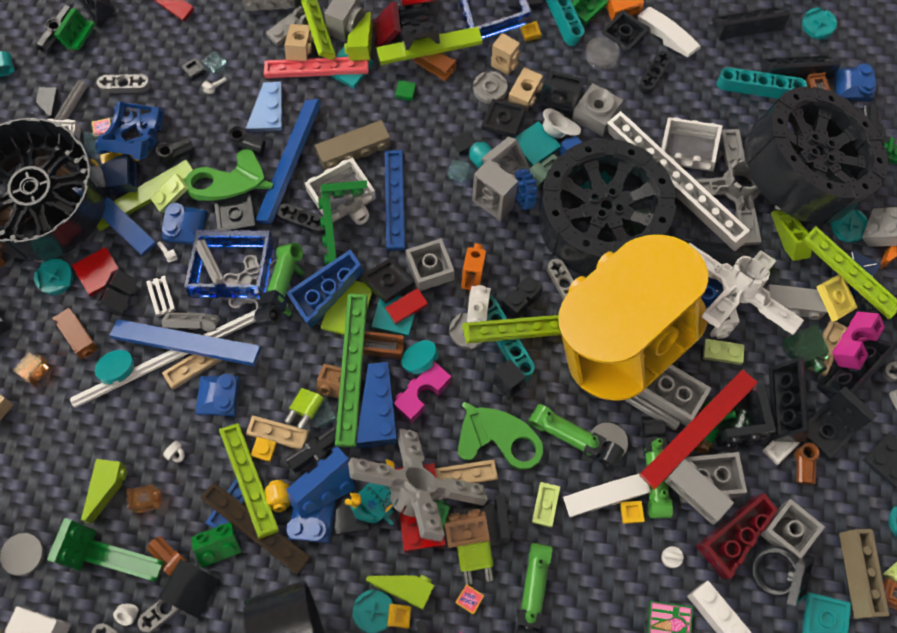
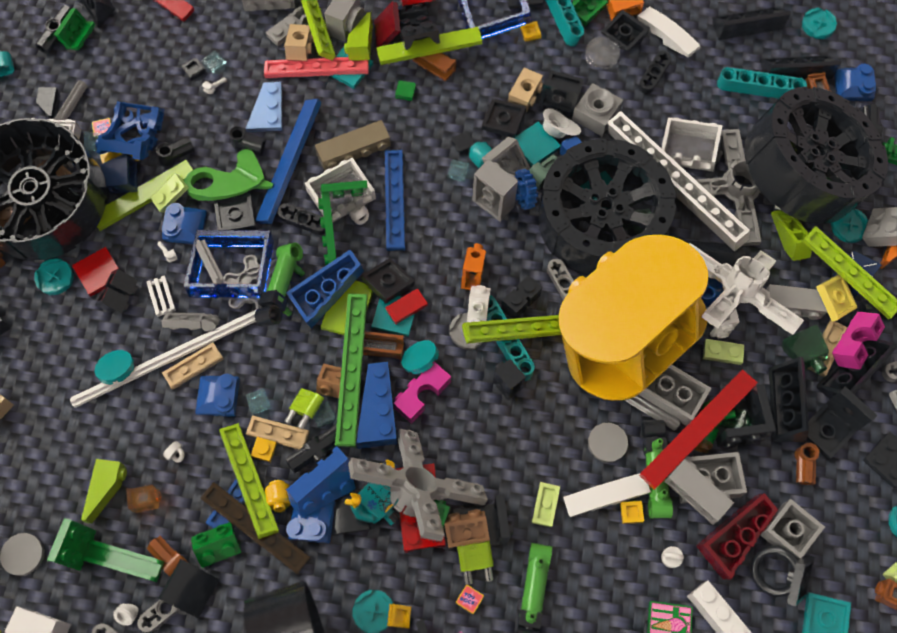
clear orange window [13,352,48,388] -> none
window [52,308,98,360] -> none
blue tile [71,187,156,257] -> none
light grey beam [97,74,150,93] -> none
tile [110,319,261,366] -> none
lime slope [366,575,434,611] -> none
light grey piece [406,238,455,291] -> none
tan tile [435,460,498,484] -> none
bright green animal [458,402,543,471] -> none
light grey tile [473,71,508,104] -> none
tan brick [491,33,520,75] -> none
bright green piece [528,404,624,469] -> none
white tile [762,440,800,465] -> none
dark tan brick [839,529,889,619] -> none
none -> clear light blue tile [245,388,271,415]

